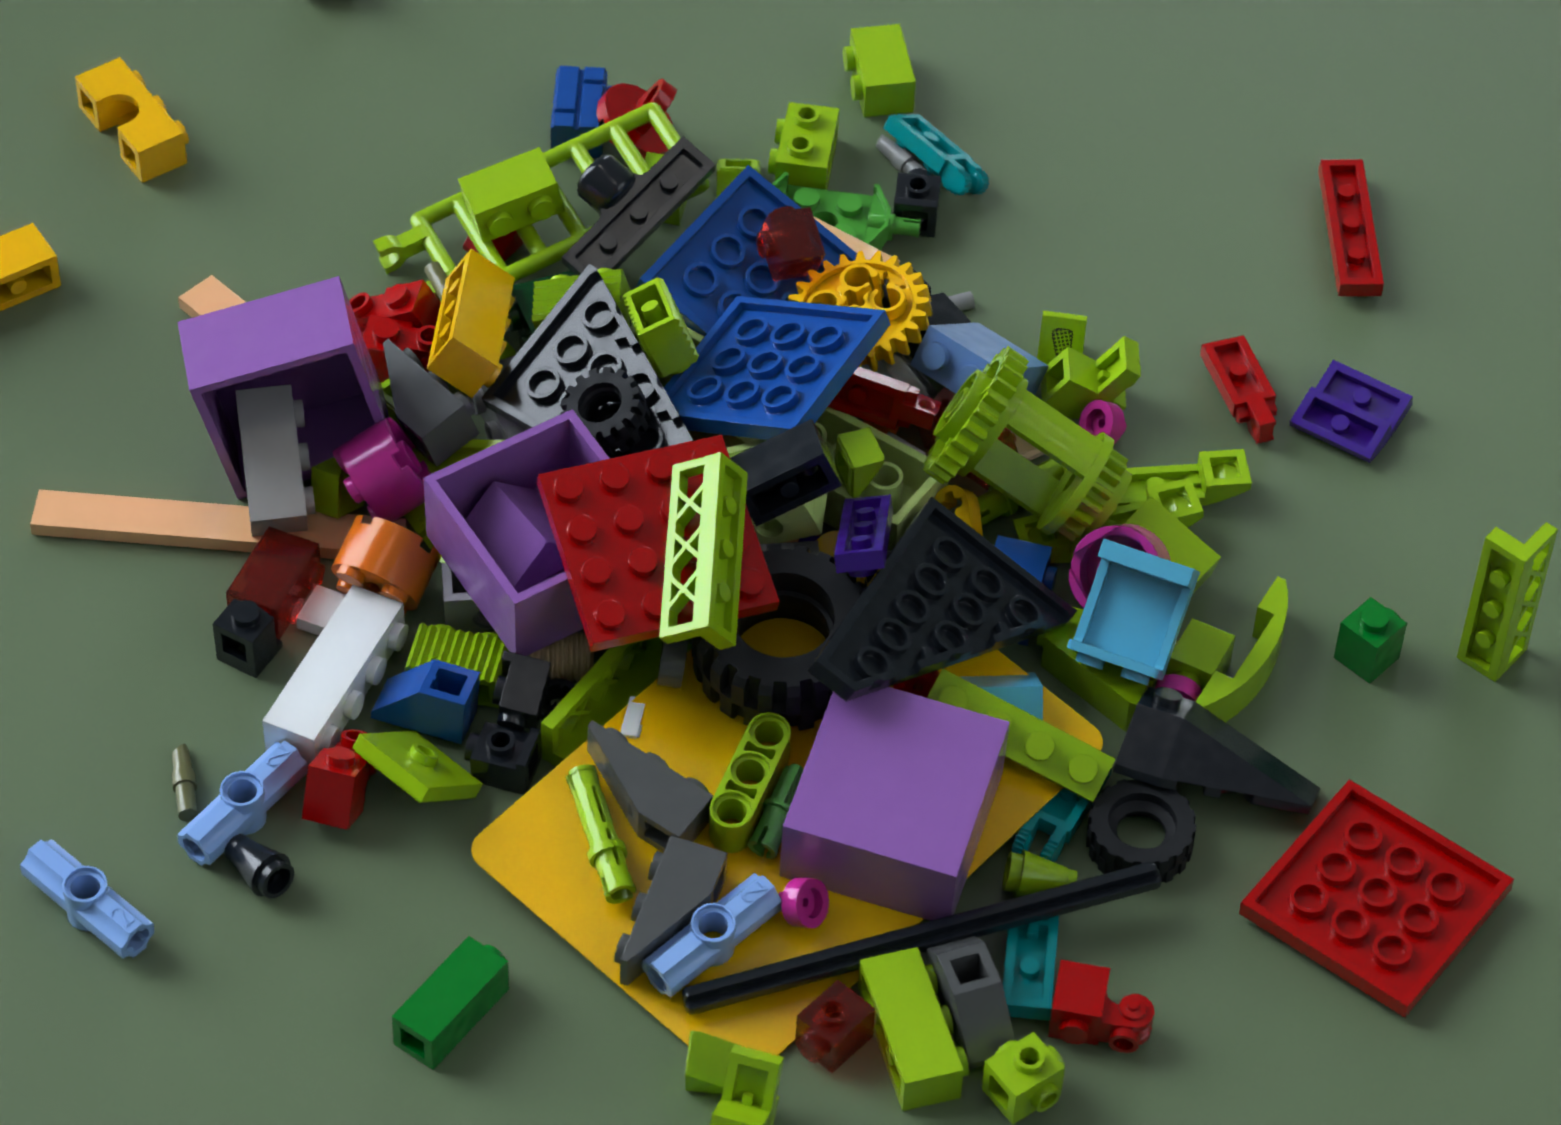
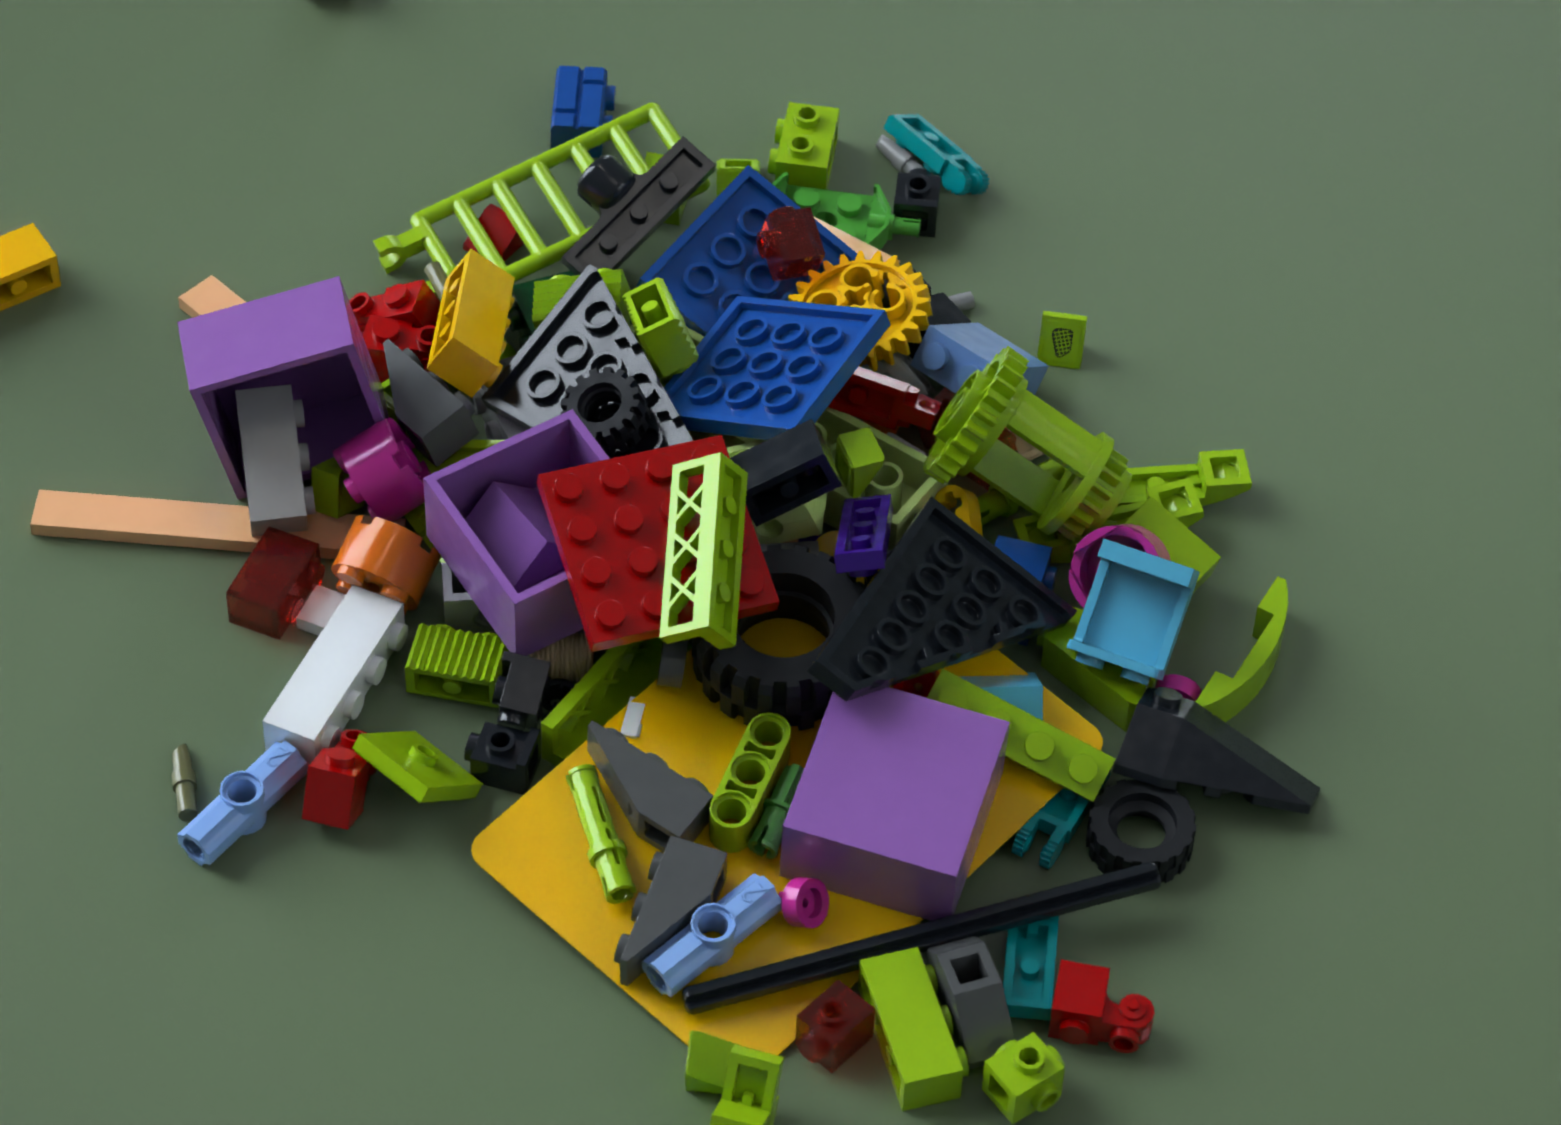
light blue piece [20,839,154,959] -> none
yellow arch [75,57,189,183] -> none
black brick [213,598,283,678] -> none
black cone [224,834,294,899] -> none
blue slope [371,659,480,744] -> none
green brick [391,936,509,1070] -> none
lime brick [458,147,565,243] -> none
red tile [596,78,677,159] -> none
lime brick [843,24,916,117] -> none
lime cone [1002,849,1077,898] -> none
lime brick [1041,336,1141,419] -> none
dark pink tile [1079,400,1126,444] -> none
lime brick [1166,618,1235,691] -> none
red hinge [1200,335,1277,444] -> none
red plate [1239,779,1514,1018] -> none
dark purple slope [1290,359,1413,463] -> none
red plate [1318,159,1384,297] -> none
green brick [1333,597,1407,684] -> none
lime fence [1457,522,1558,682] -> none

